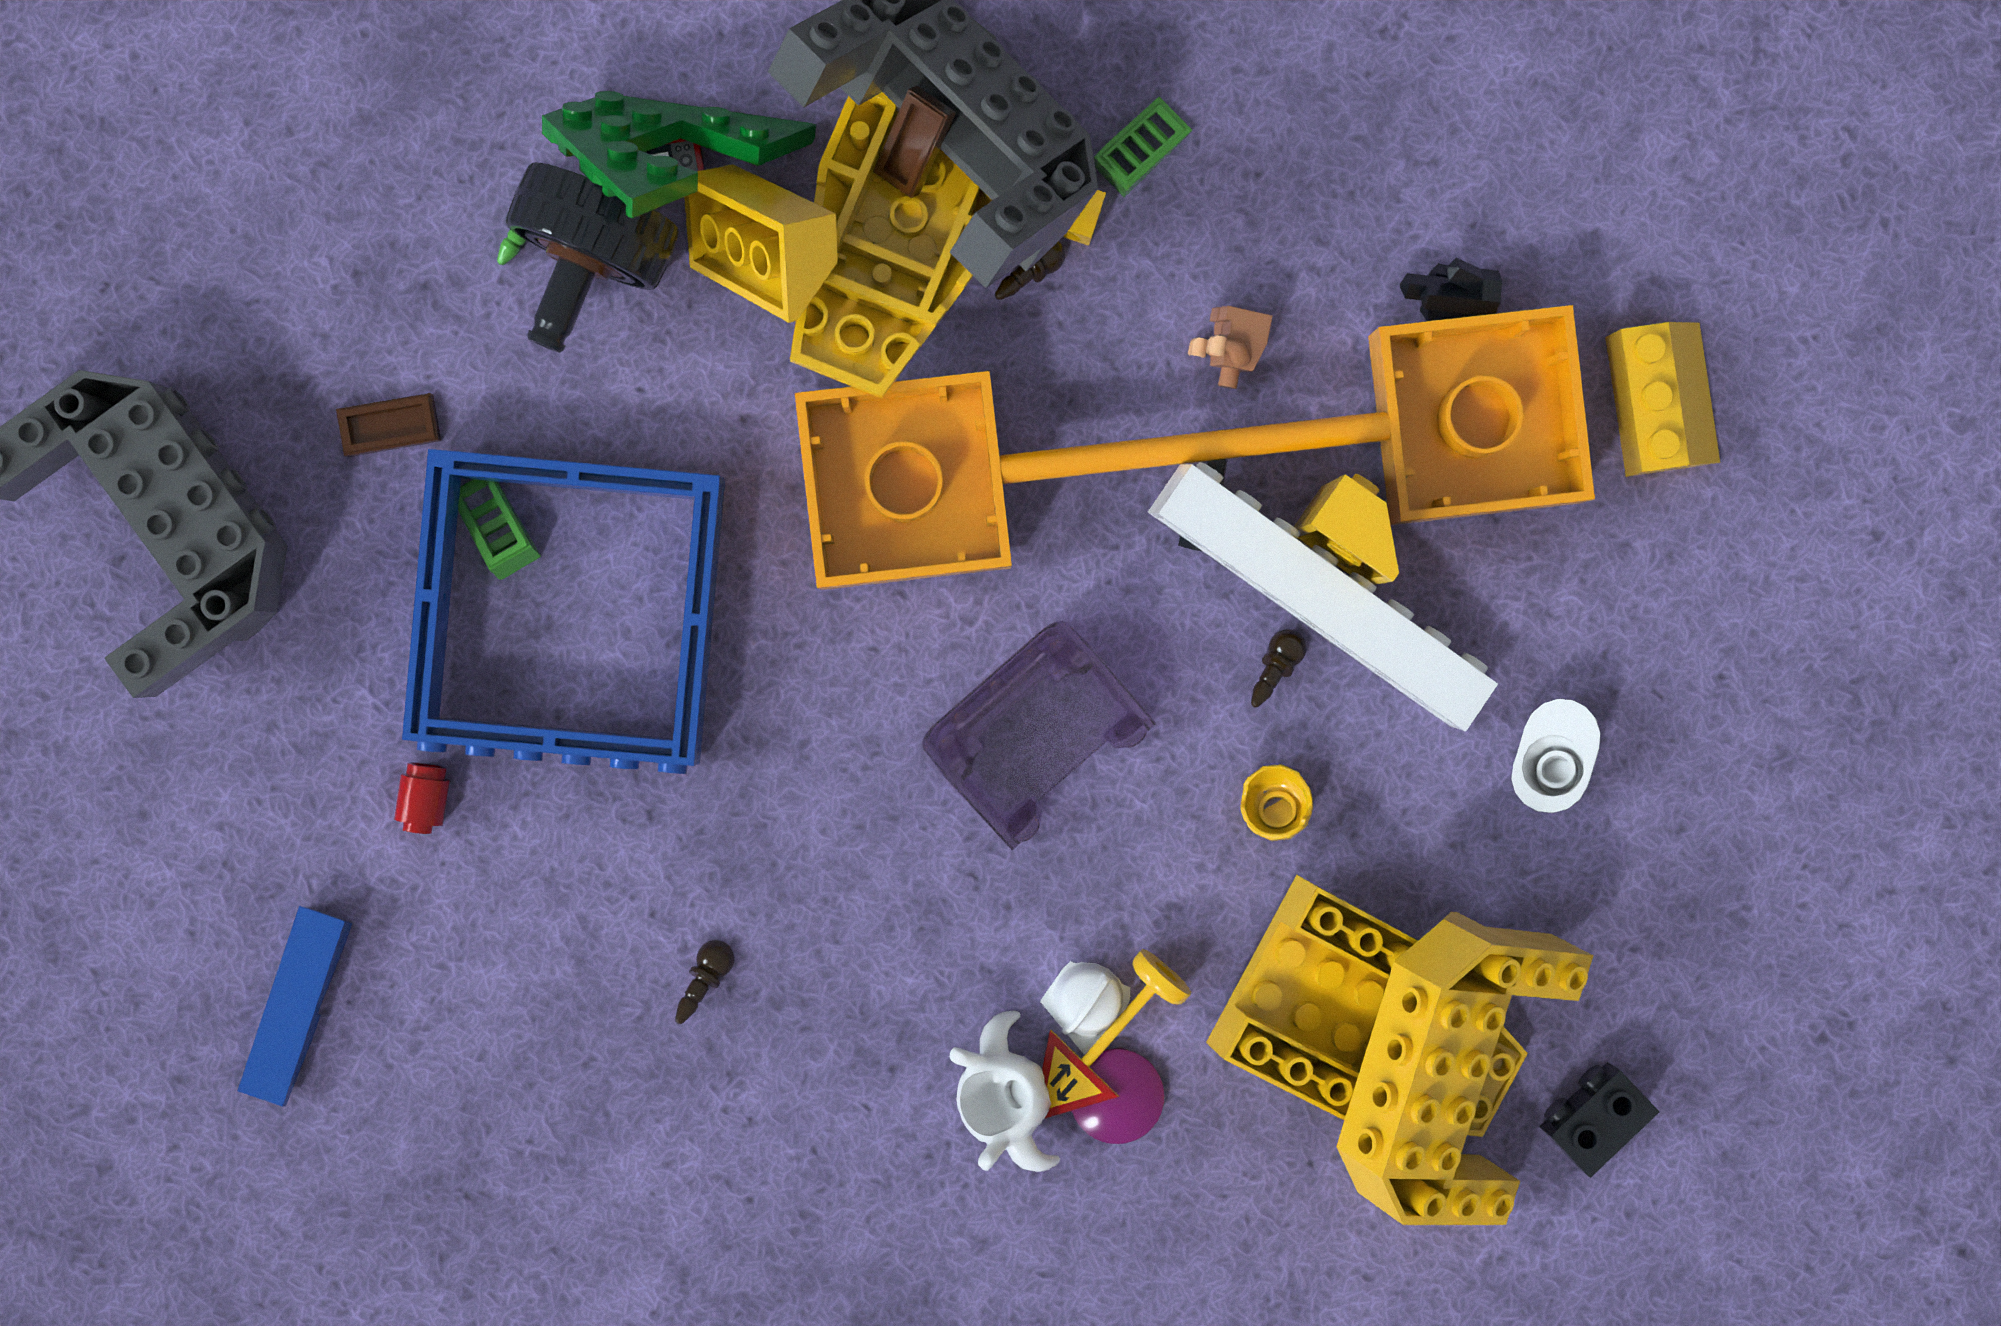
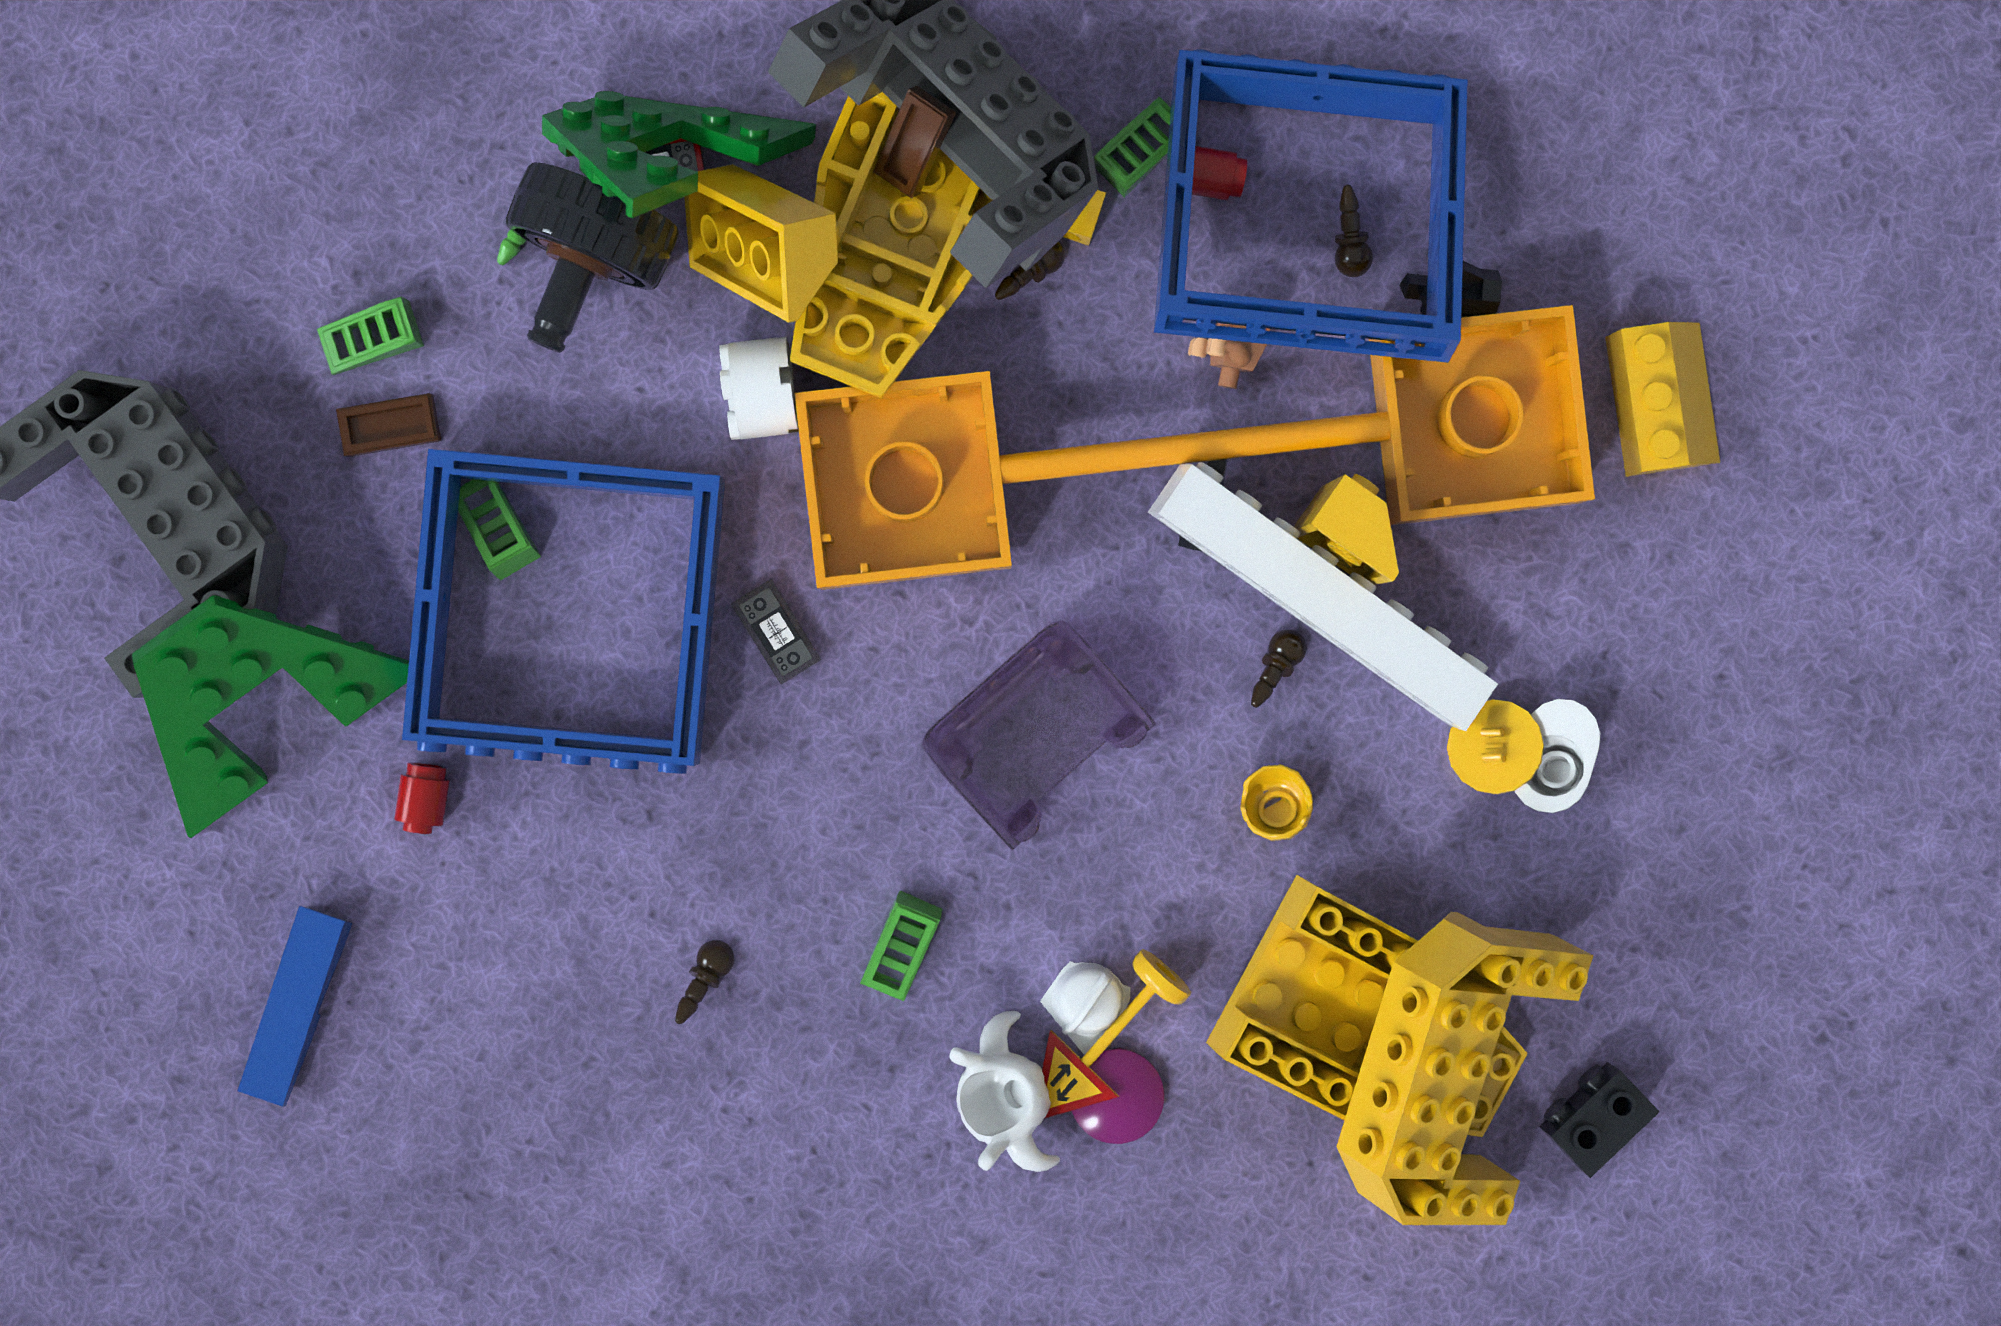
none -> green wing [132,595,409,838]
none -> bright green slope [317,296,424,375]
none -> white brick [719,337,799,440]
none -> tile [731,579,822,685]
none -> bright green slope [860,891,942,1001]
none -> blue window [1154,49,1468,363]
none -> red brick [1192,146,1248,200]
none -> dark brown bar [1335,184,1373,278]
none -> yellow piece [1447,699,1544,794]

